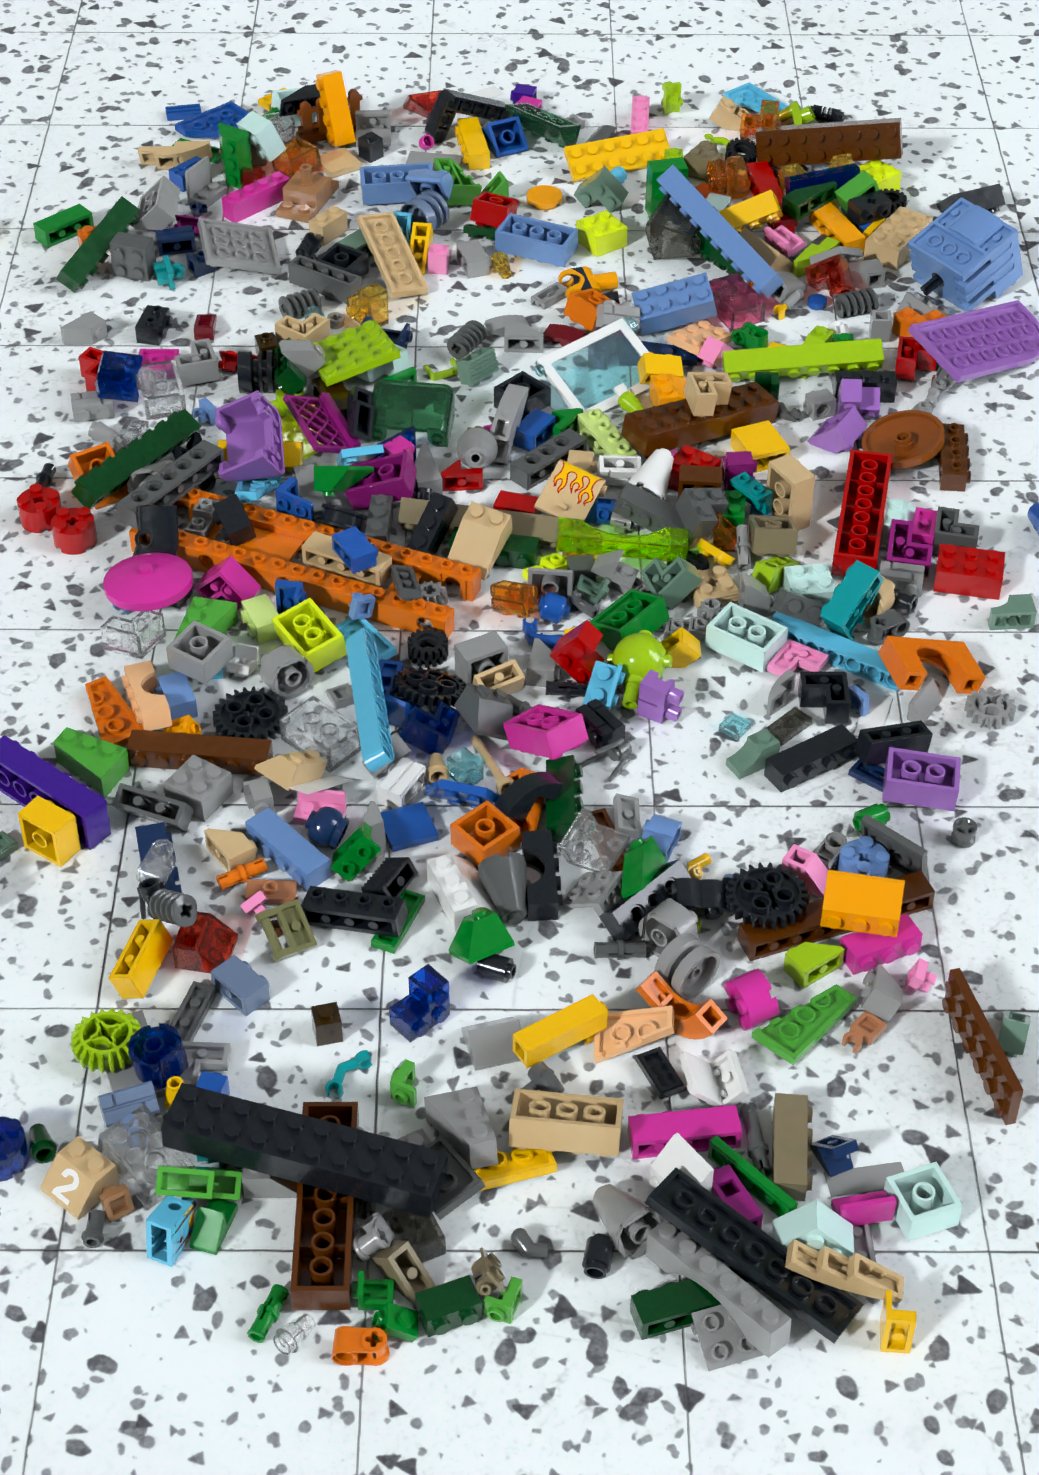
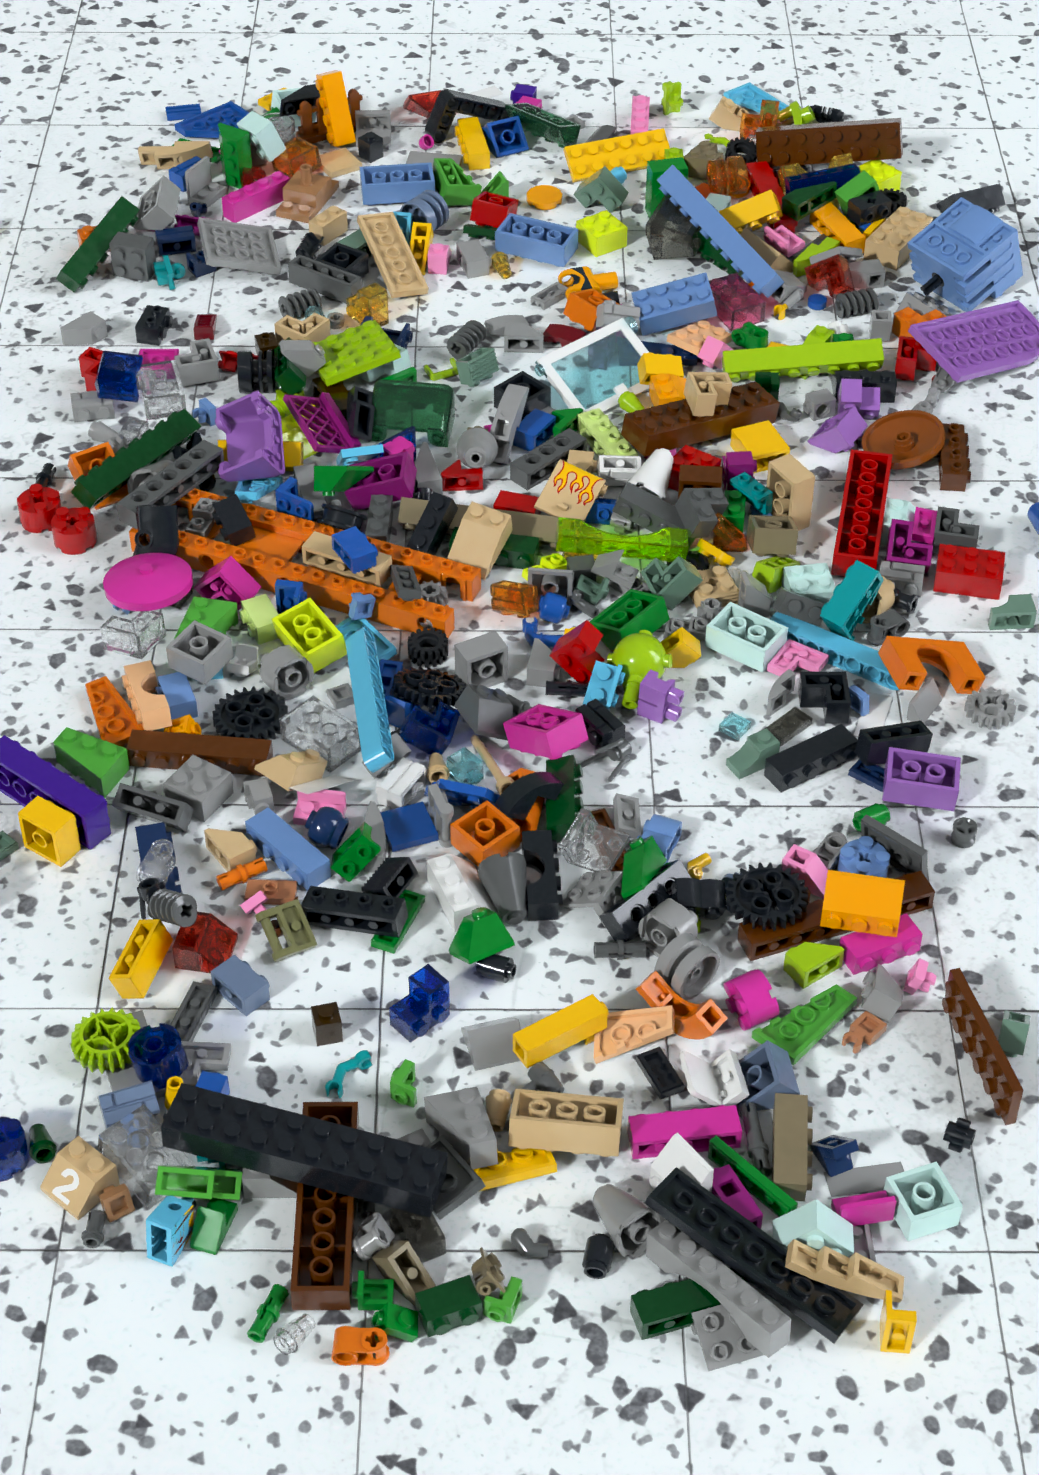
green brick [33,203,94,248] -> none
medium blue slope [405,168,454,201] -> none
tan brick [472,659,525,695] -> none
light grey pin [735,524,752,570] -> none
none -> light grey plate [428,783,454,848]
none -> tan cone [485,1089,512,1132]
none -> sand blue slope [738,1040,800,1112]
none -> black gear [943,1117,976,1153]

